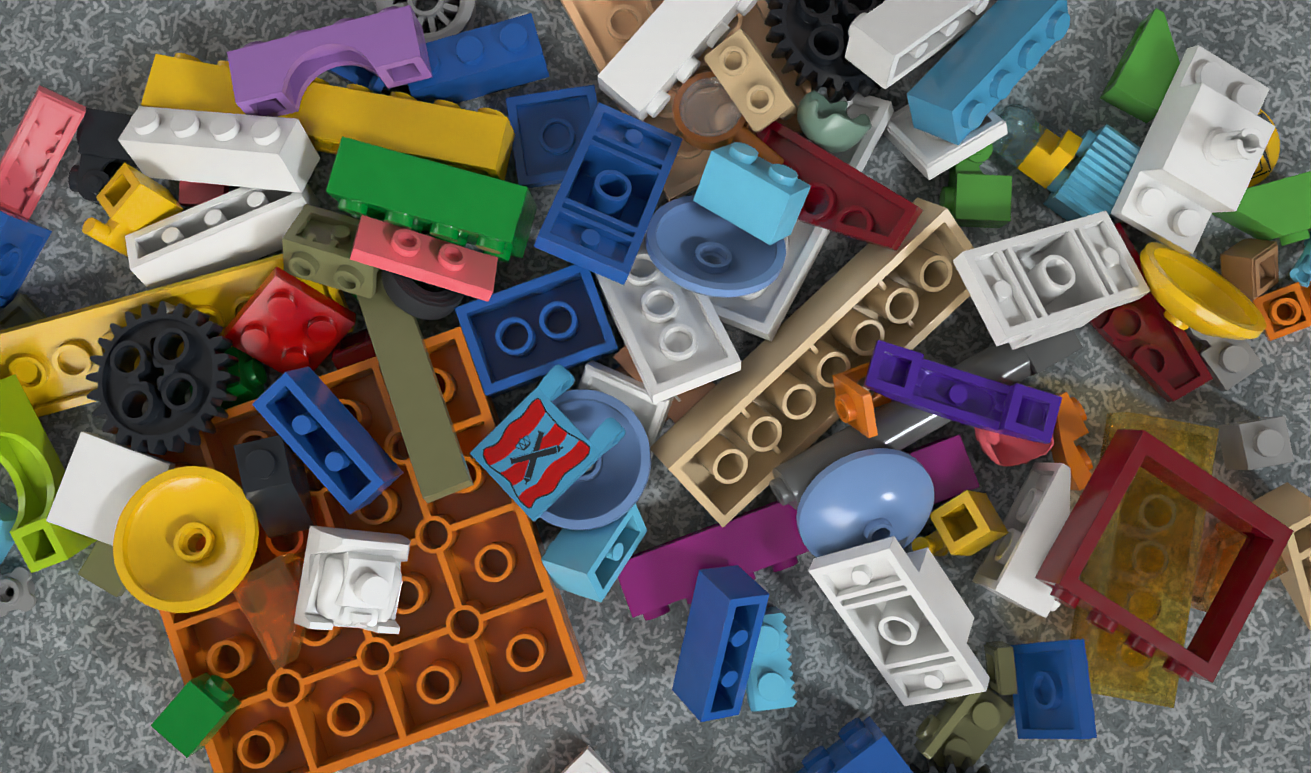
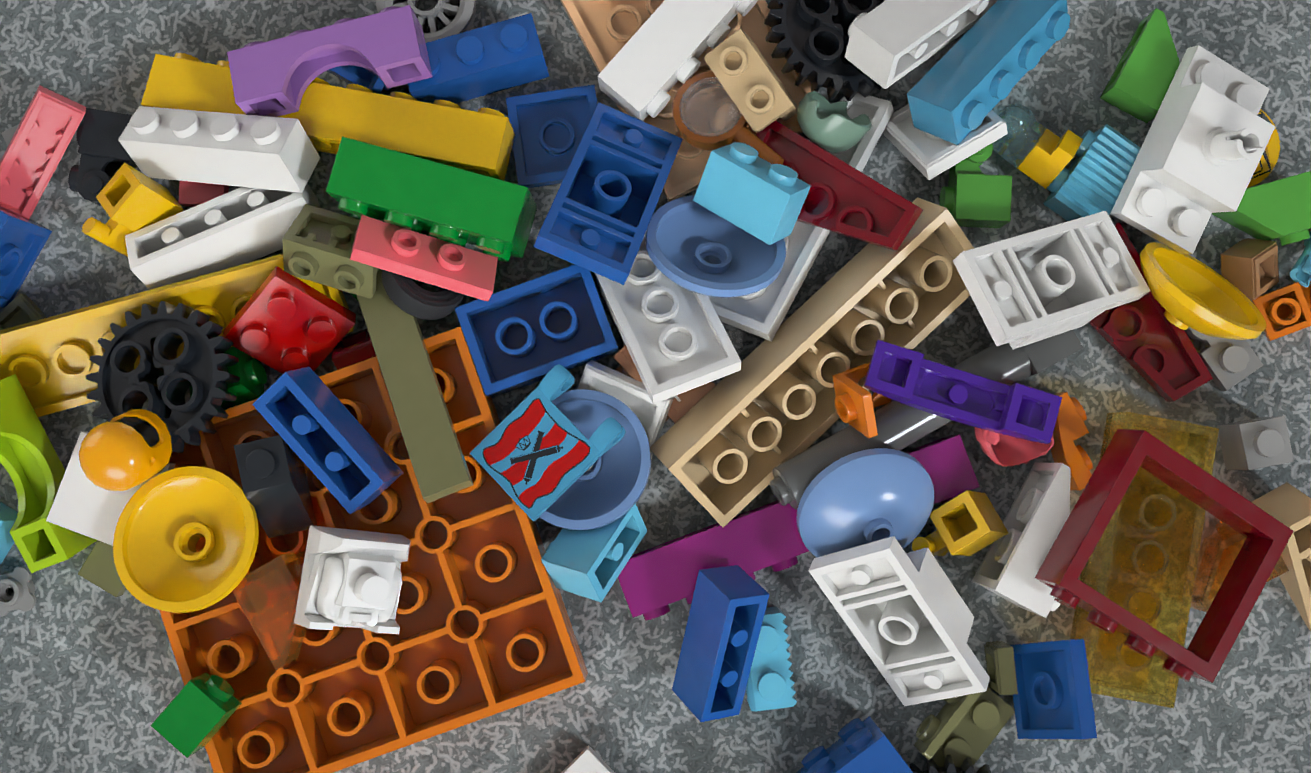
none -> light orange helmet [79,409,172,491]

